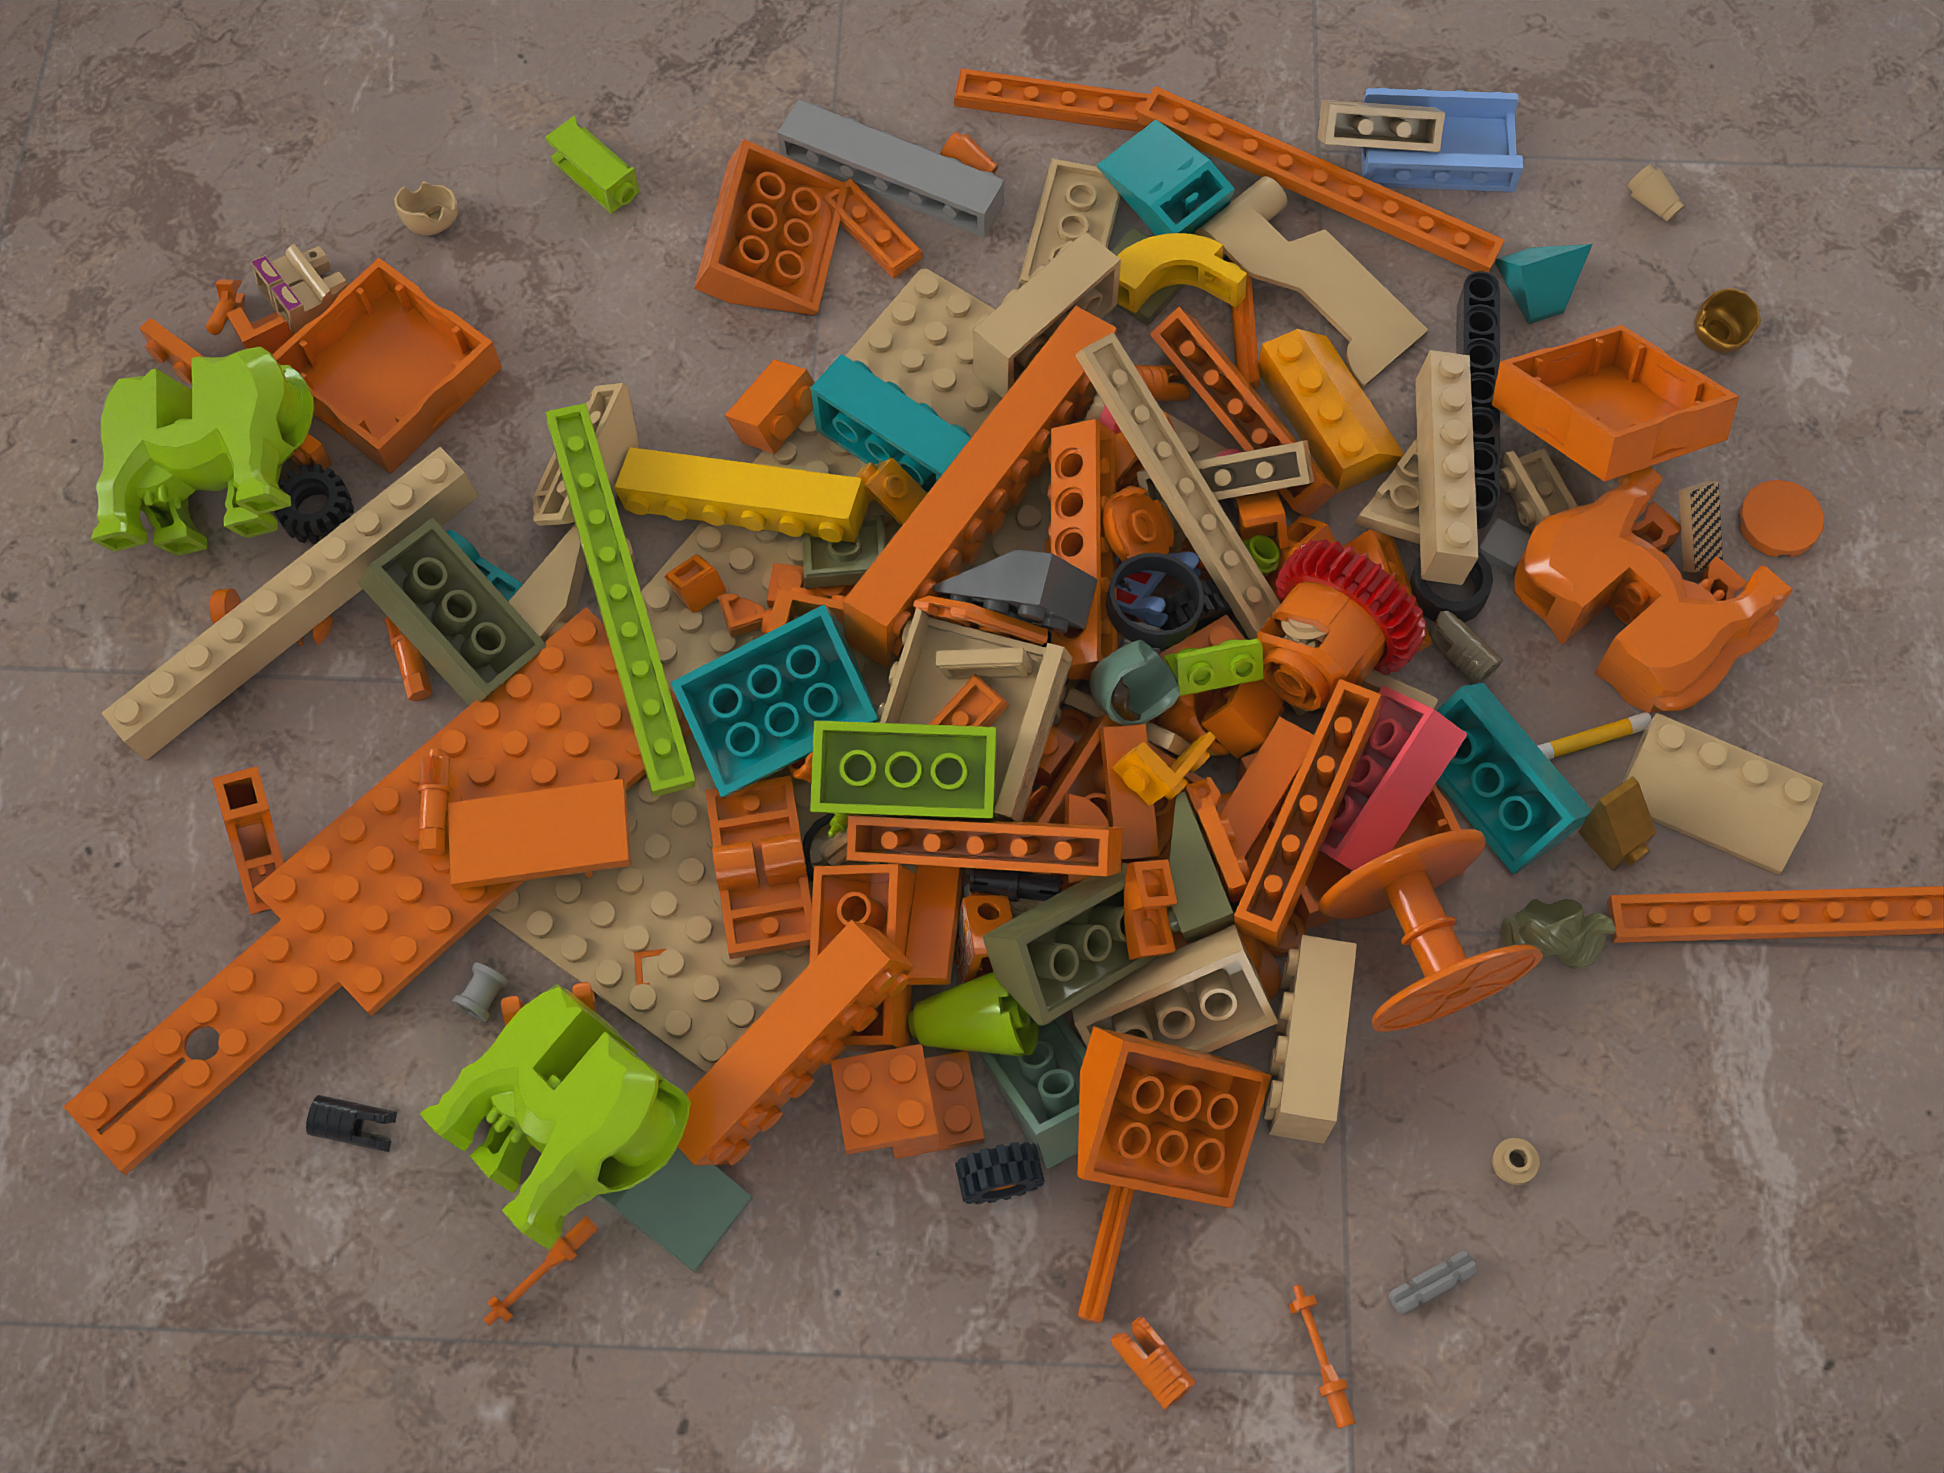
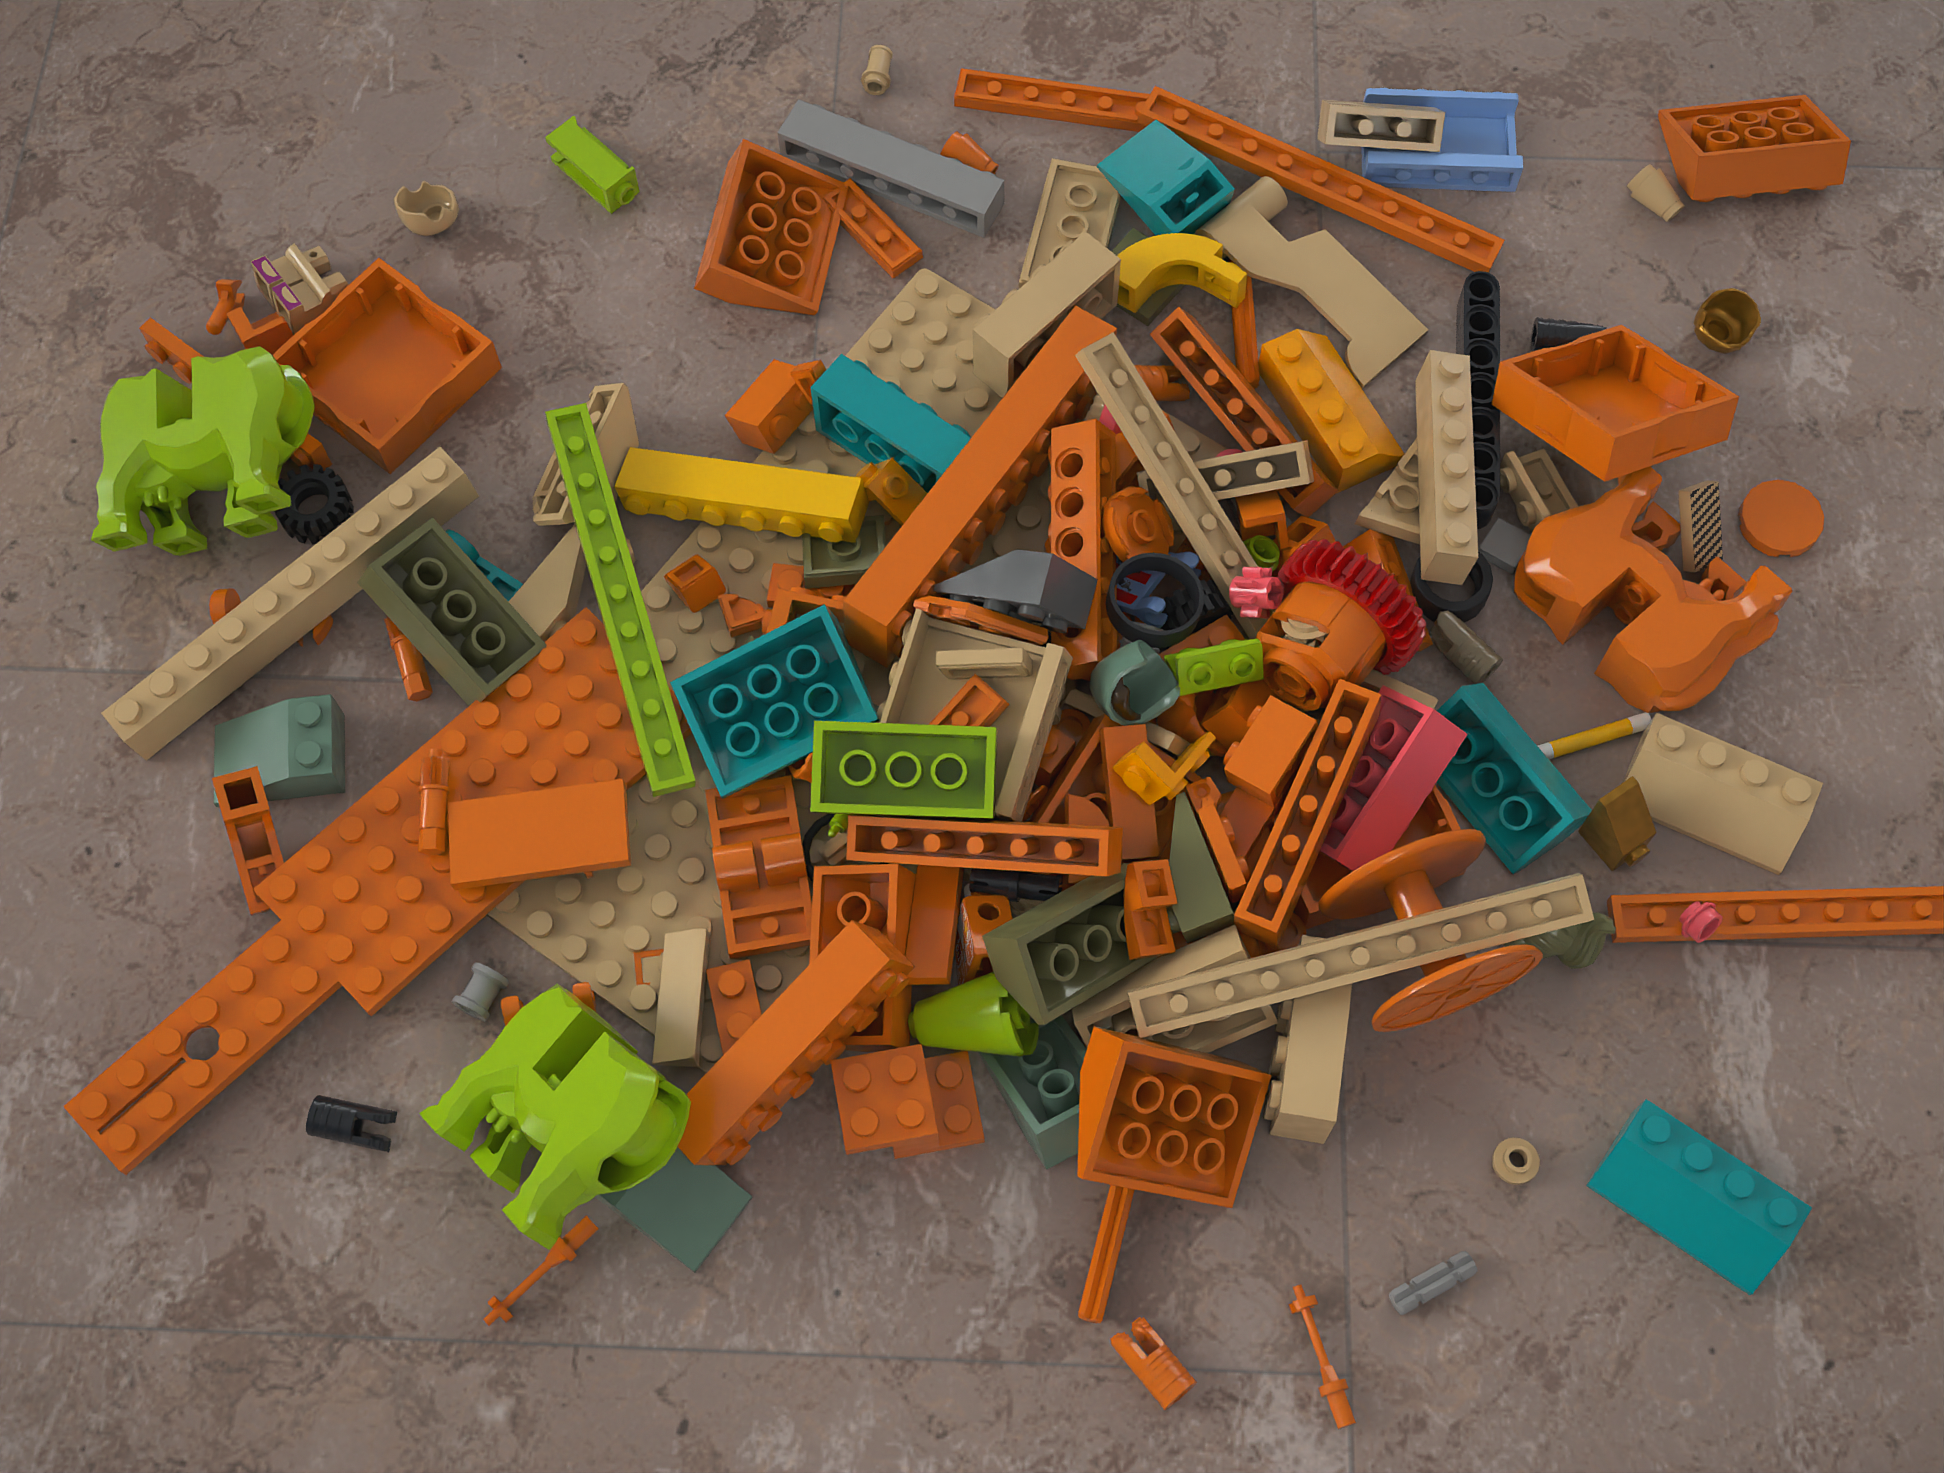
black bush [955,1142,1045,1204] -> none
teal slope [1495,244,1593,324] -> none
none -> sand green slope [214,694,345,807]
none -> tan slope [652,928,710,1067]
none -> orange plate [706,959,762,1055]
none -> orange tile [790,360,826,405]
none -> tan pin [861,45,893,95]
none -> tan plate [1127,873,1594,1038]
none -> orange brick [1223,695,1318,807]
none -> coral gear [1229,567,1283,619]
none -> black hinge [1530,317,1607,352]
none -> teal slope [1586,1099,1812,1295]
none -> orange slope [1658,95,1851,202]
none -> coral plate [1680,901,1723,943]

